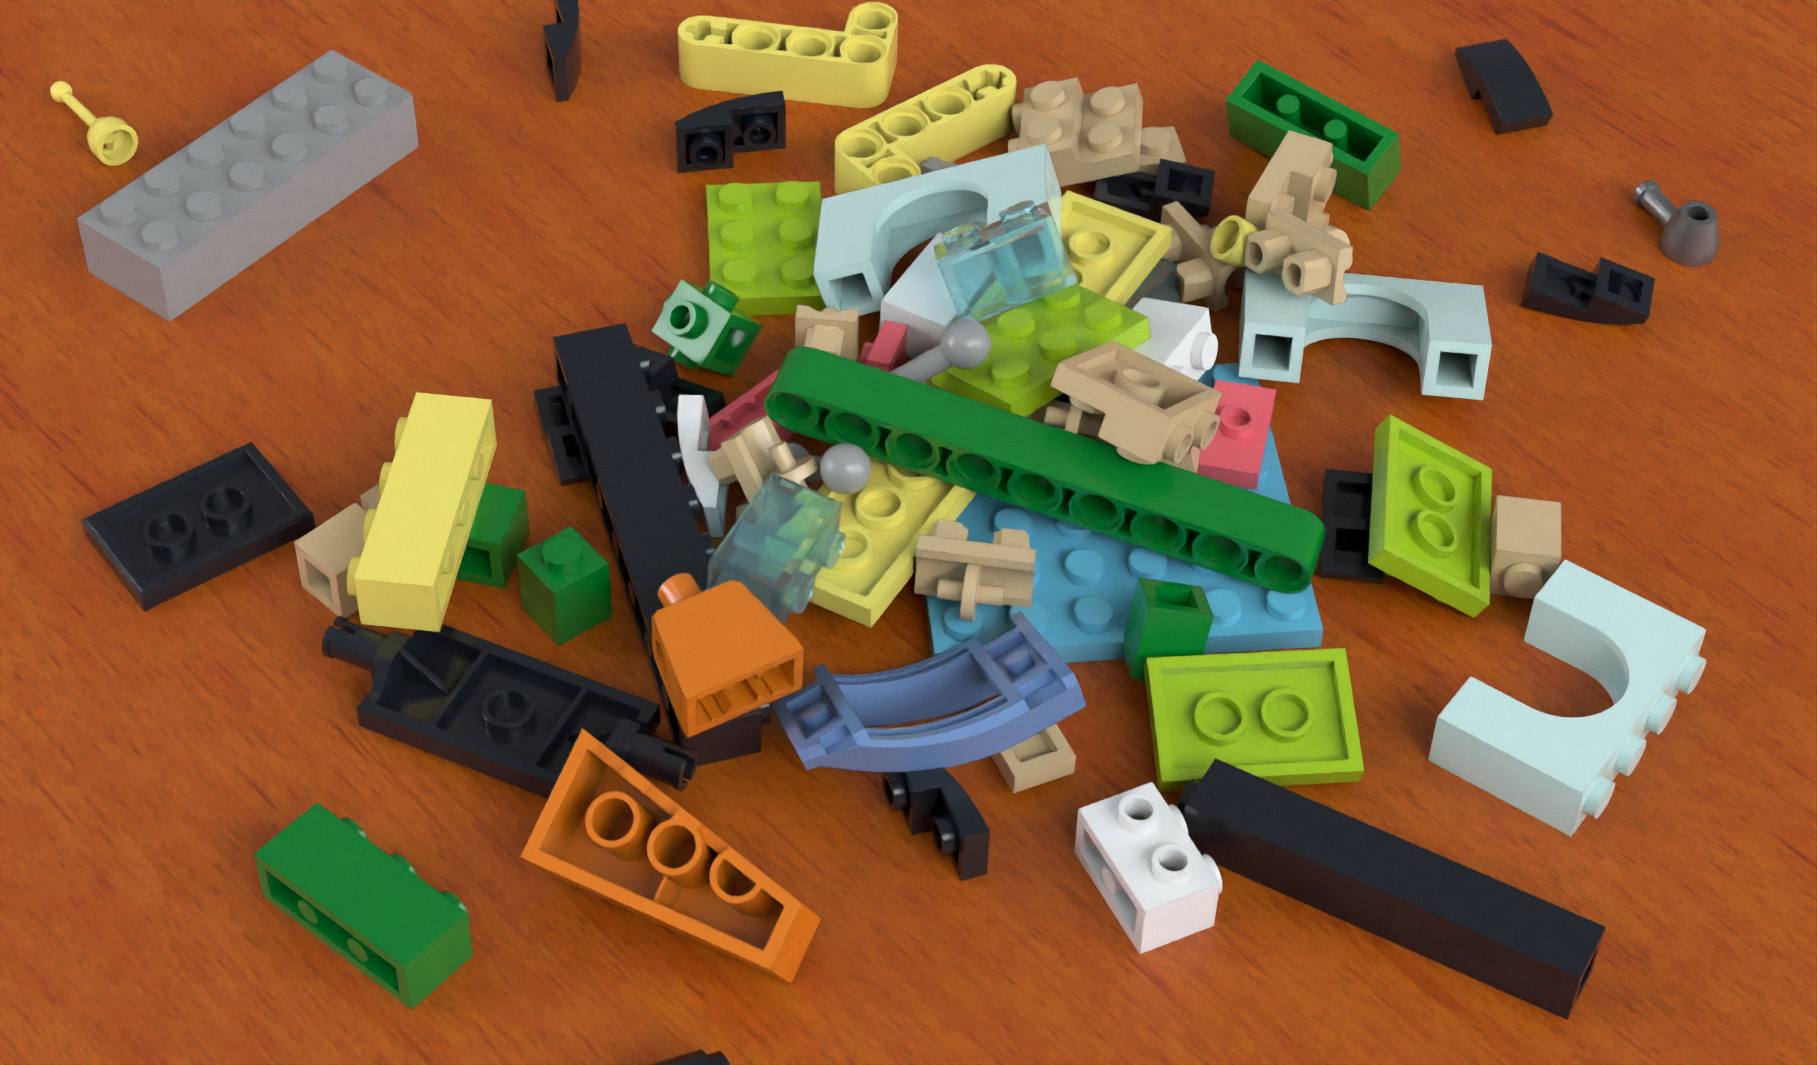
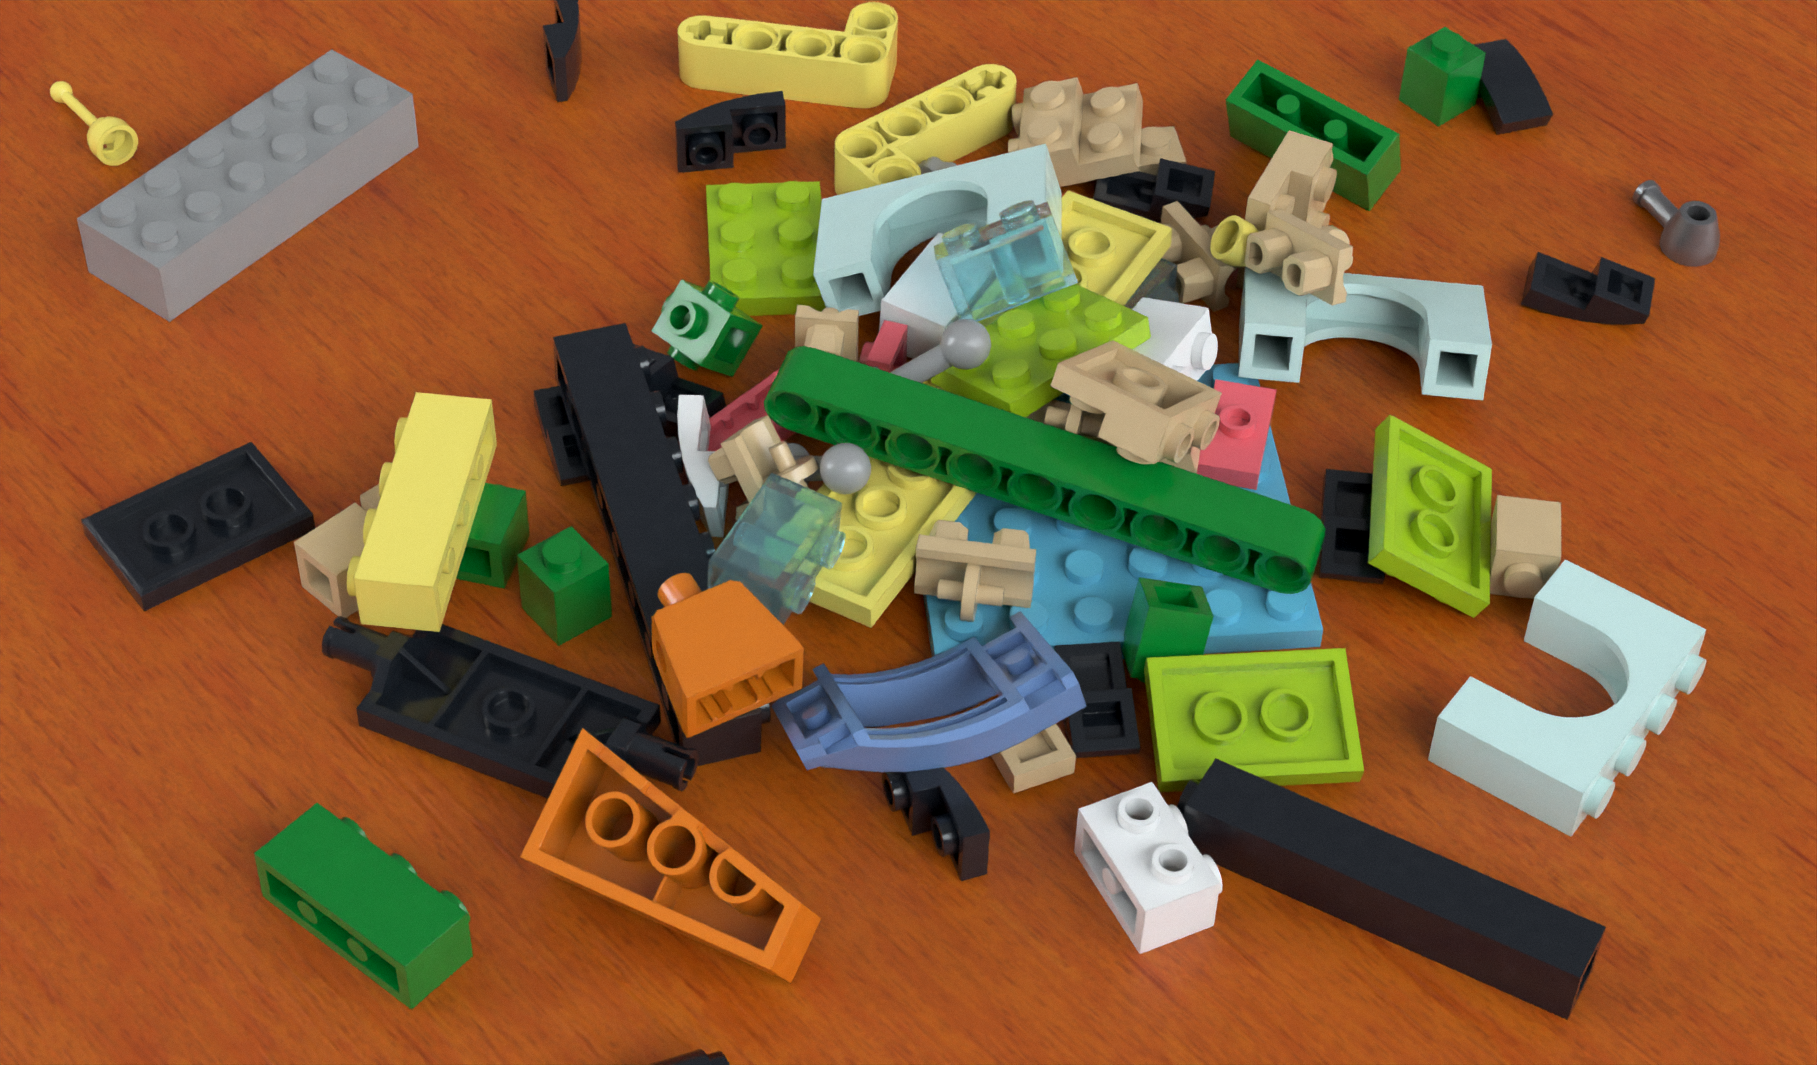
none -> black slope [1054,641,1140,758]
none -> green brick [1399,27,1486,127]

